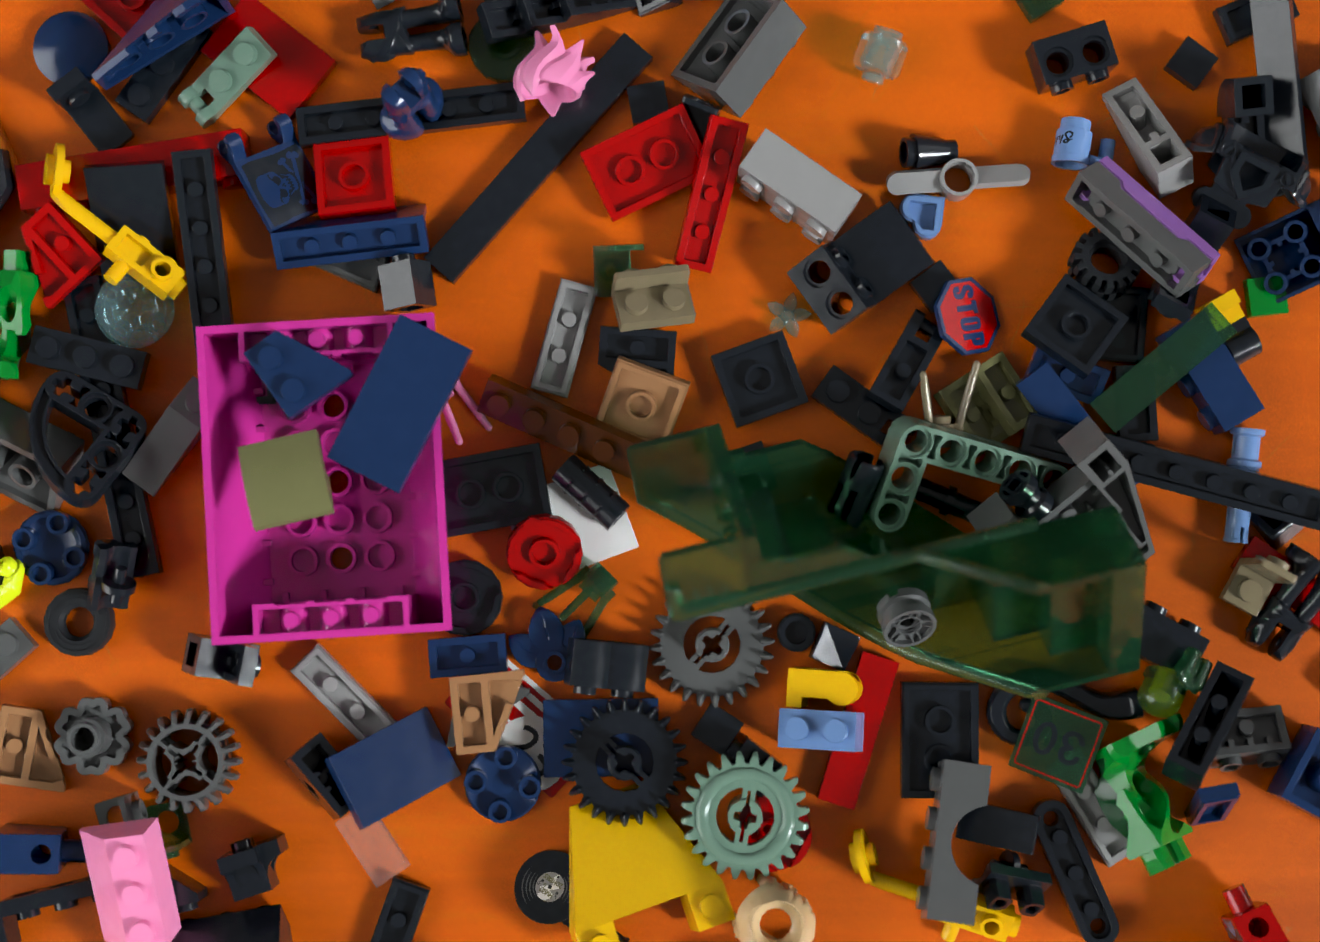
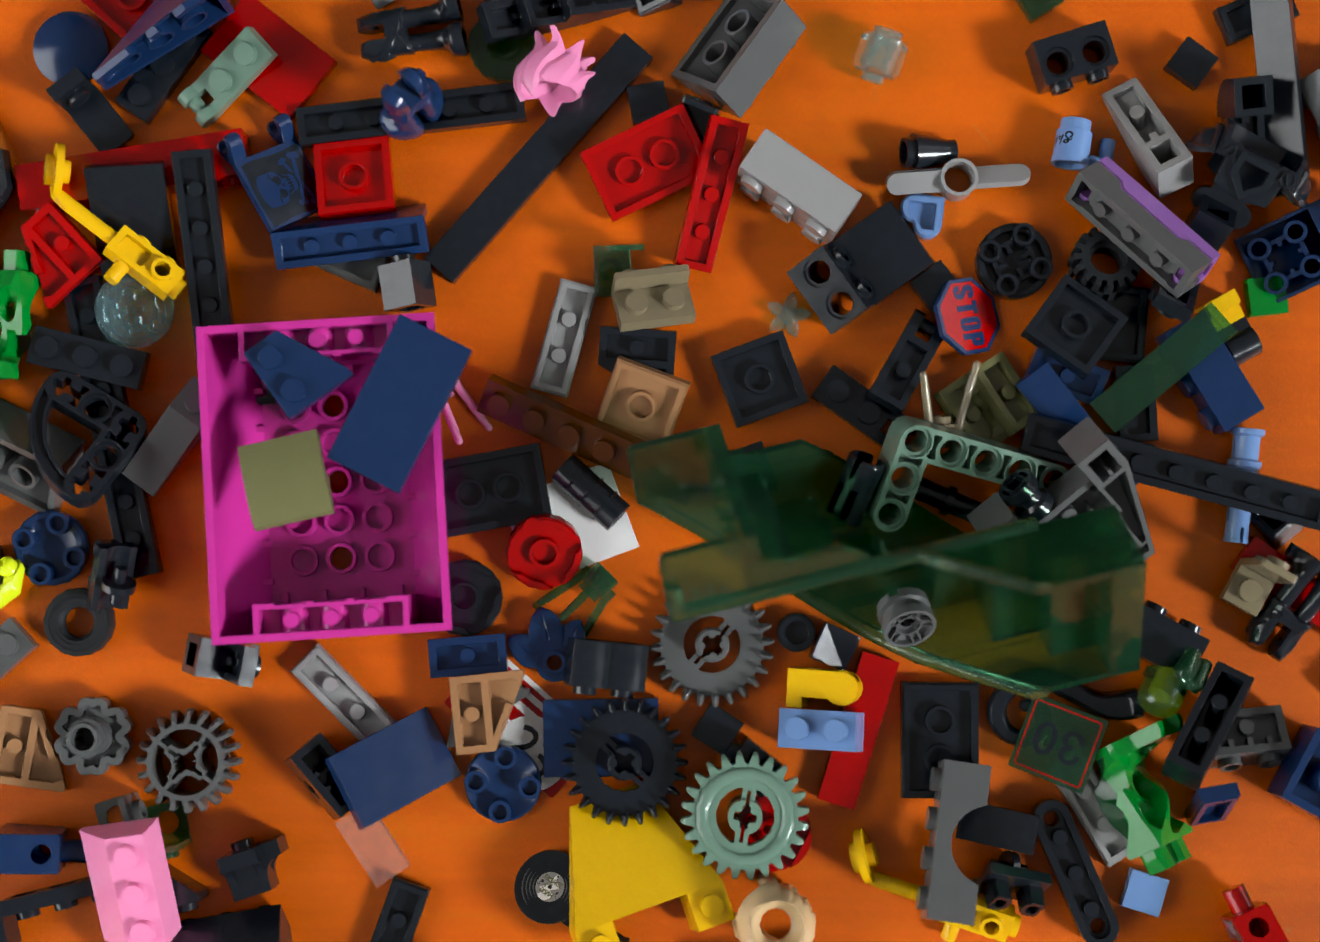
none -> black tile [975,223,1053,300]
none -> medium blue tile [1119,867,1170,917]

